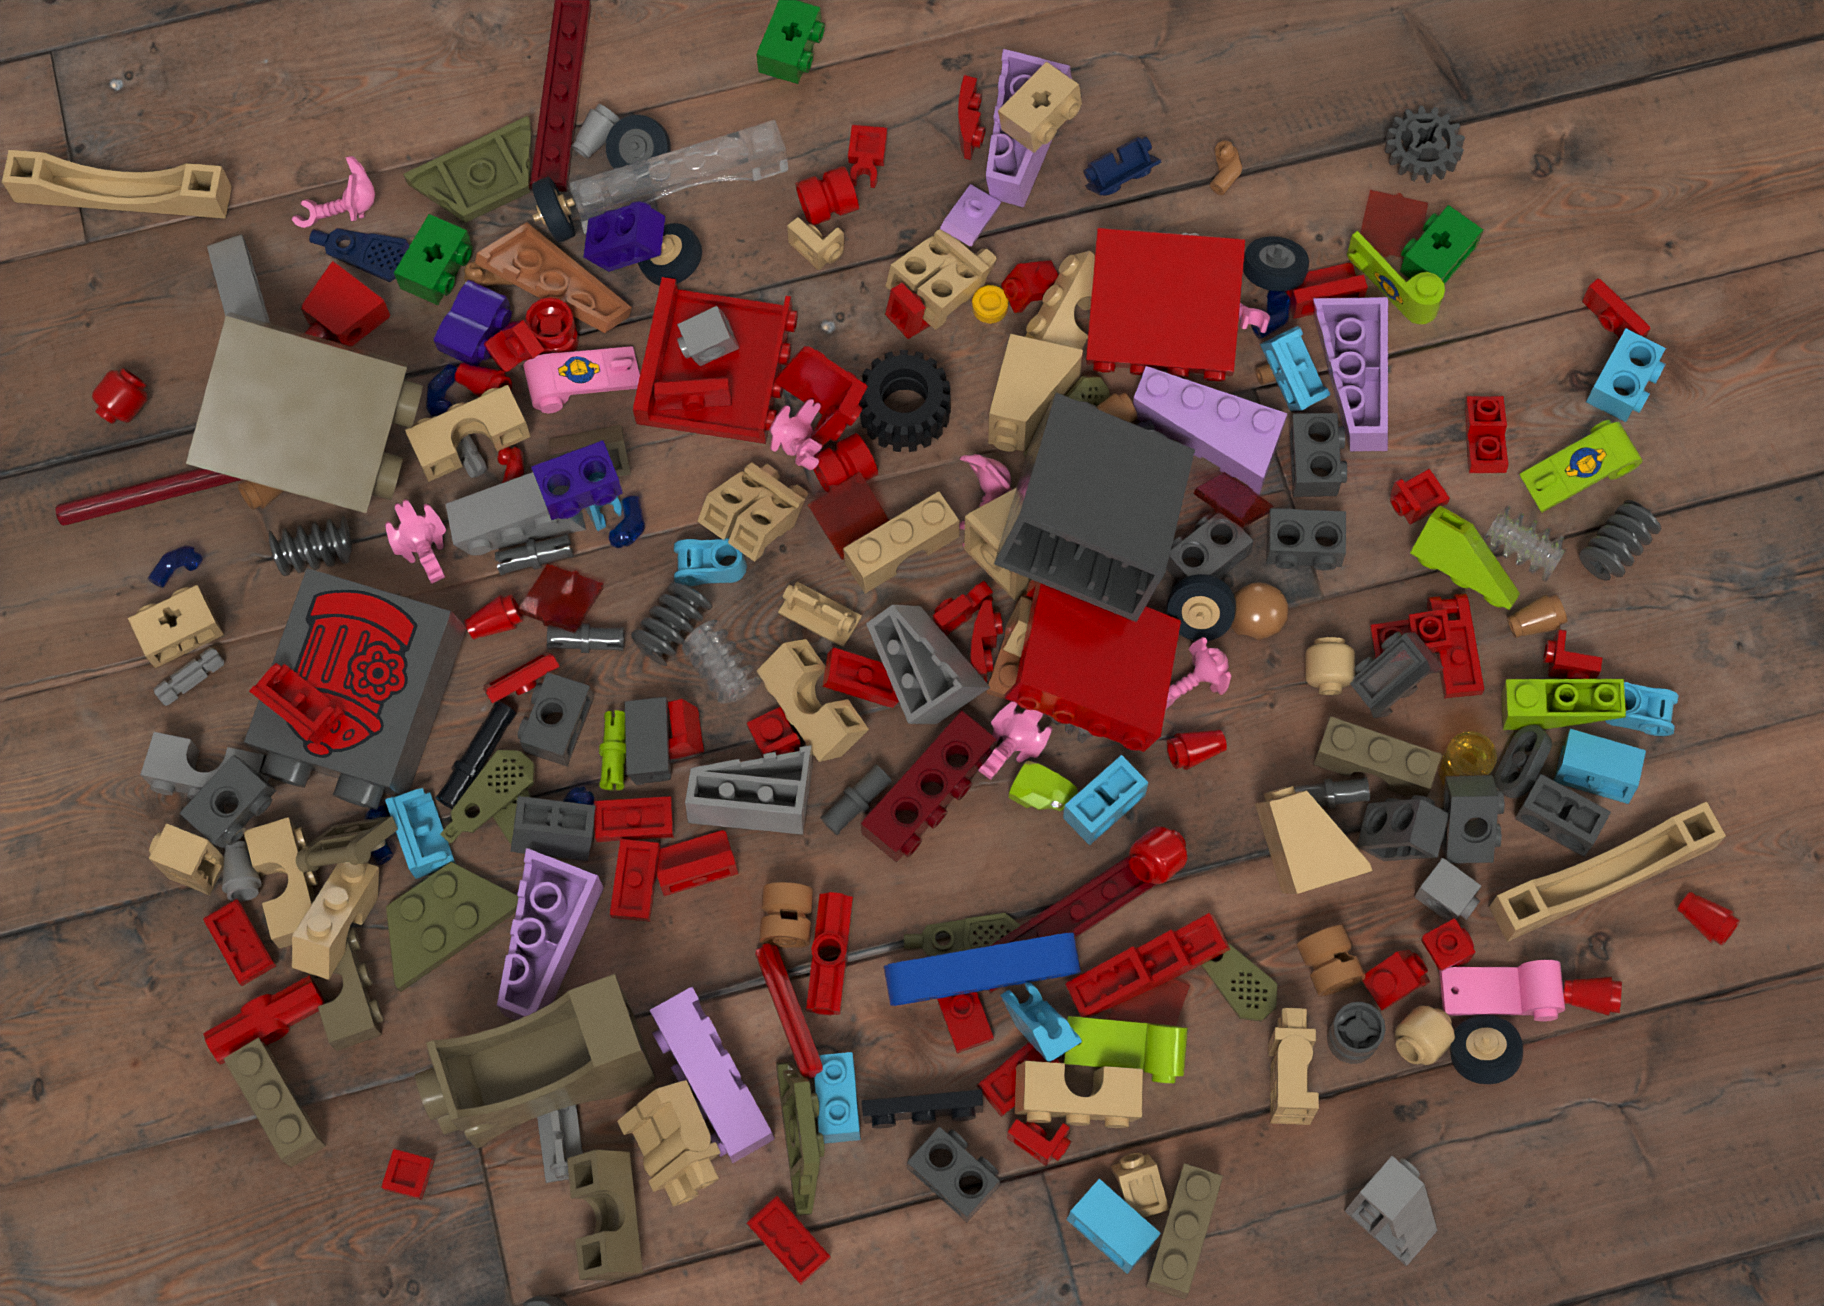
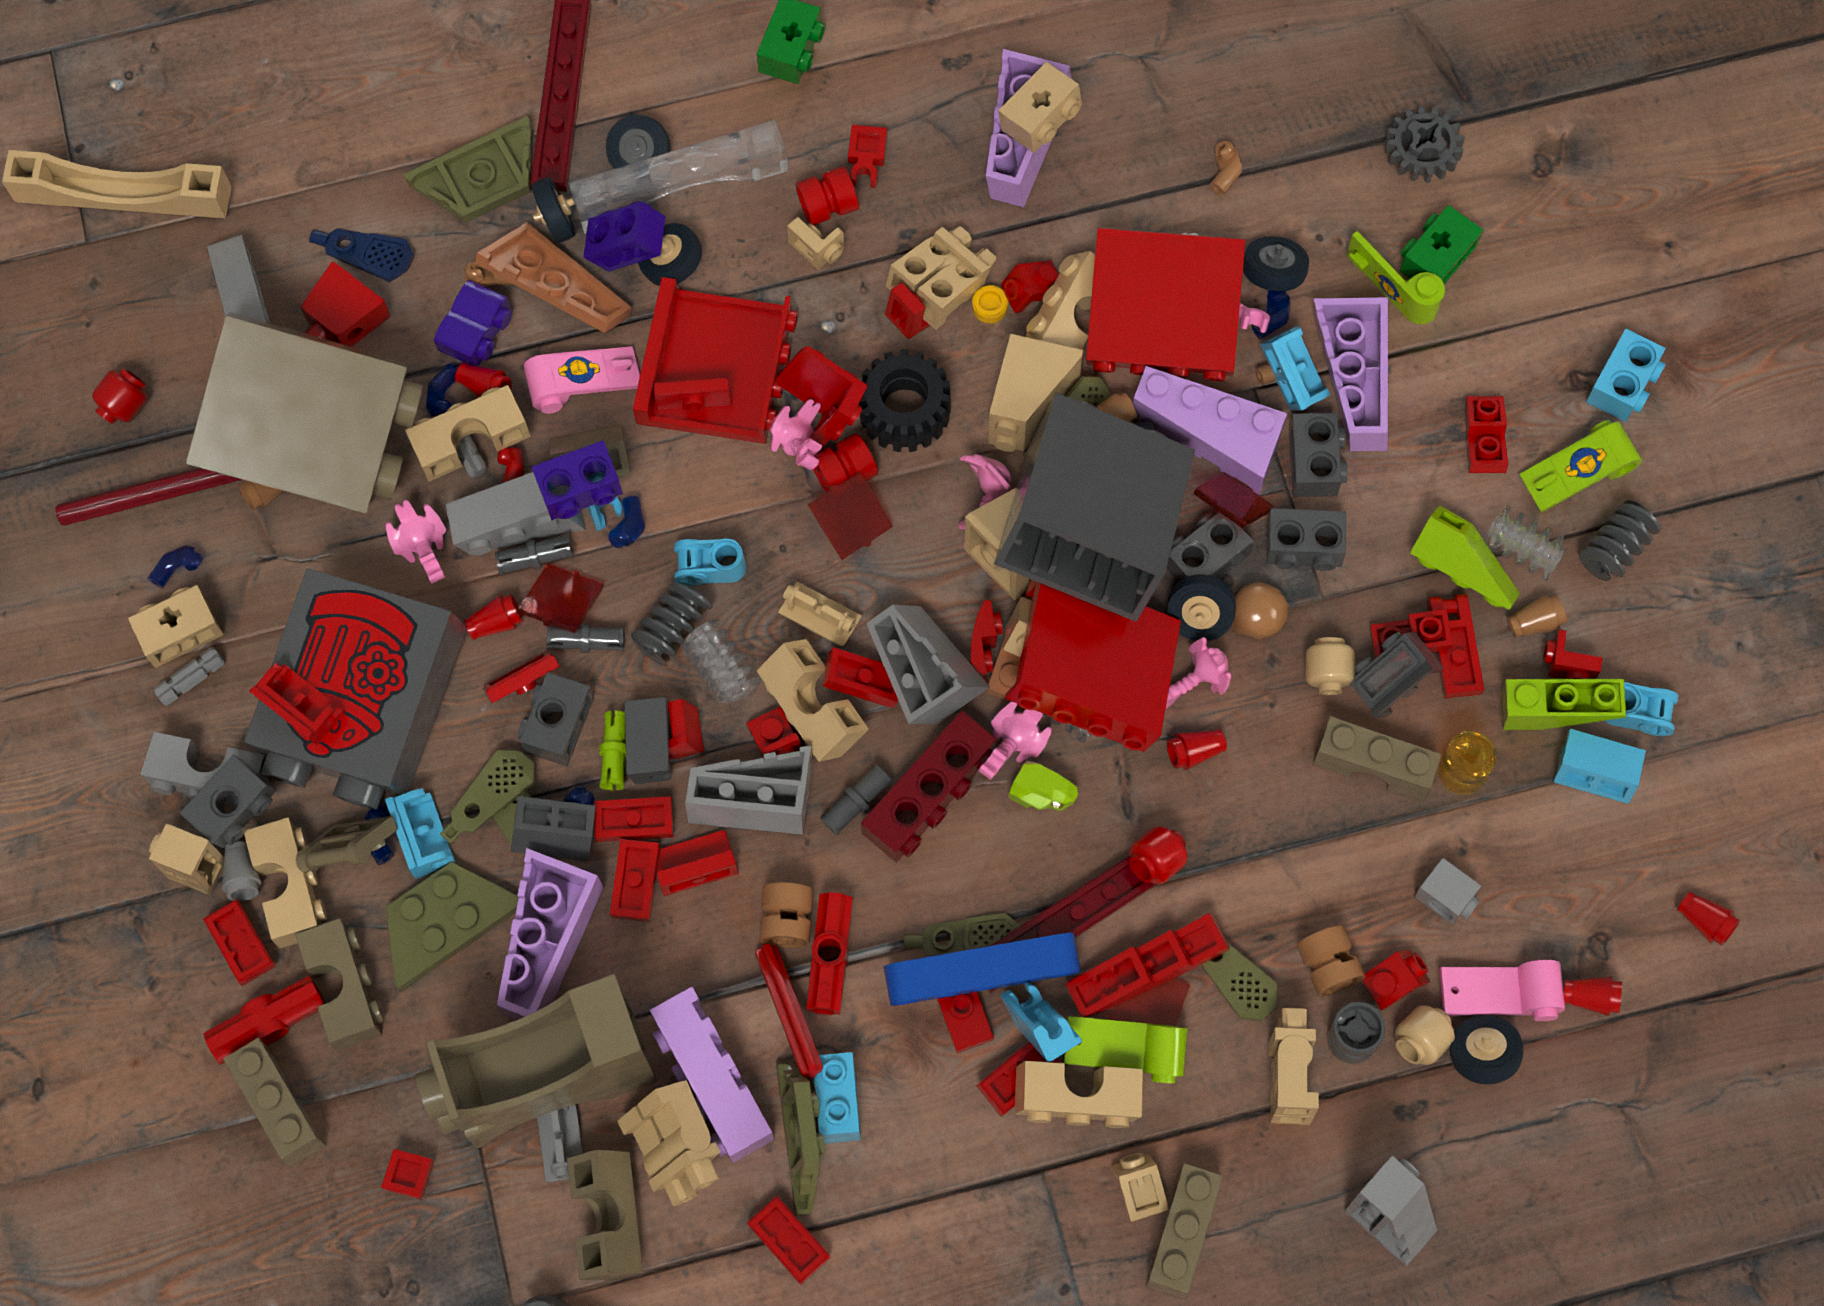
dark grey piece [269,516,352,576] -> none
bright pink piece [292,156,375,228] -> none
tan arch [292,862,379,980] -> none
green brick [394,214,473,305] -> none
black pin [436,701,517,809] -> none
red bracket [484,320,545,372] -> none
red wheel [525,297,579,355] -> none
light grey cone [572,104,620,159] -> none
light grey brick [677,306,739,366] -> none
tan hips [697,462,808,562] -> none
tan arch [843,491,959,593] -> none
black plate [862,1089,983,1129] -> none
dark grey brick [907,1126,1000,1223] -> none
red plate [933,581,993,636] -> none
lavender plate [940,184,1001,247] -> none
red slope [958,75,986,160] -> none
red bracket [1007,1119,1072,1166] -> none
medium azure brick [1063,755,1148,846] -> none
medium azure hinge [1066,1179,1161,1274] -> none
dark blue hinge [1083,137,1162,196] -> none
tan slope [1255,786,1372,894] -> none
red panel [1284,263,1368,319] -> none
dark grey pin [1289,777,1370,810] -> none
dark grey brick [1356,795,1449,861] -> none
clear red piece [1360,190,1428,258] -> none
red bracket [1390,469,1450,525] -> none
red bracket [1421,918,1475,971] -> none
dark grey brick [1441,775,1505,863] -> none
tan arch [1489,802,1726,942] -> none
dark grey plate [1494,725,1552,798] -> none
dark grey brick [1515,774,1611,857] -> none
red plate [1582,278,1651,338] -> none

